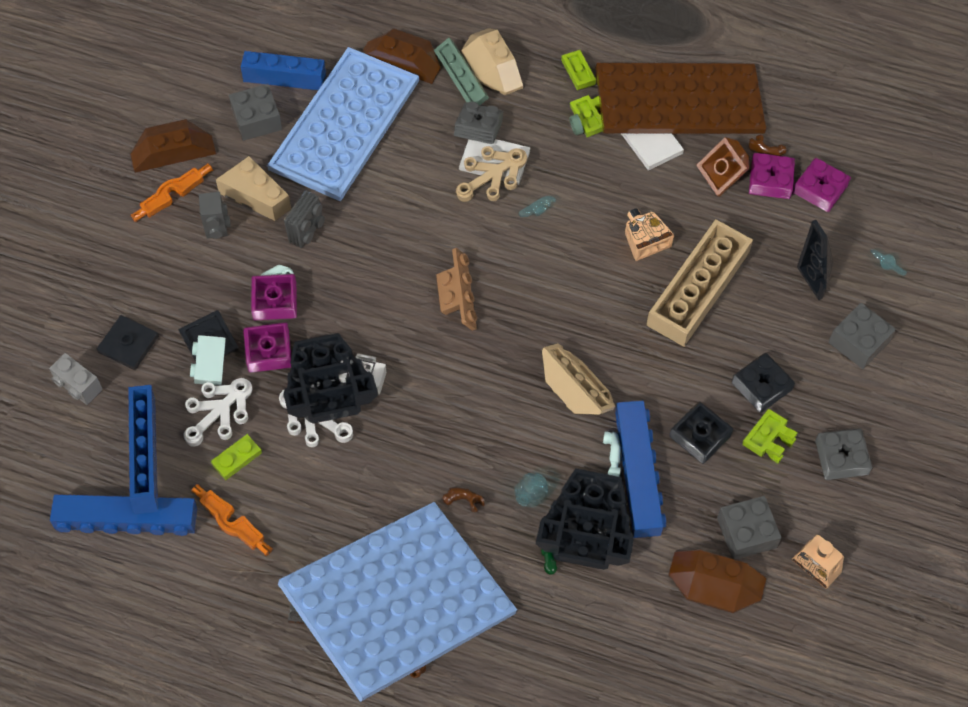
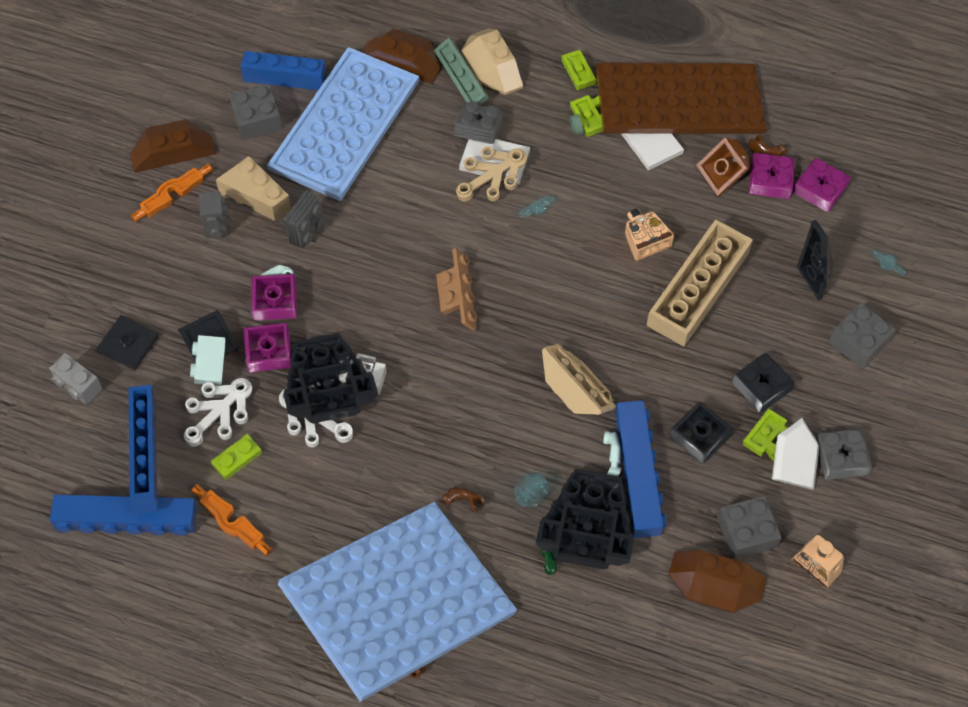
none -> white tile [772,418,820,490]

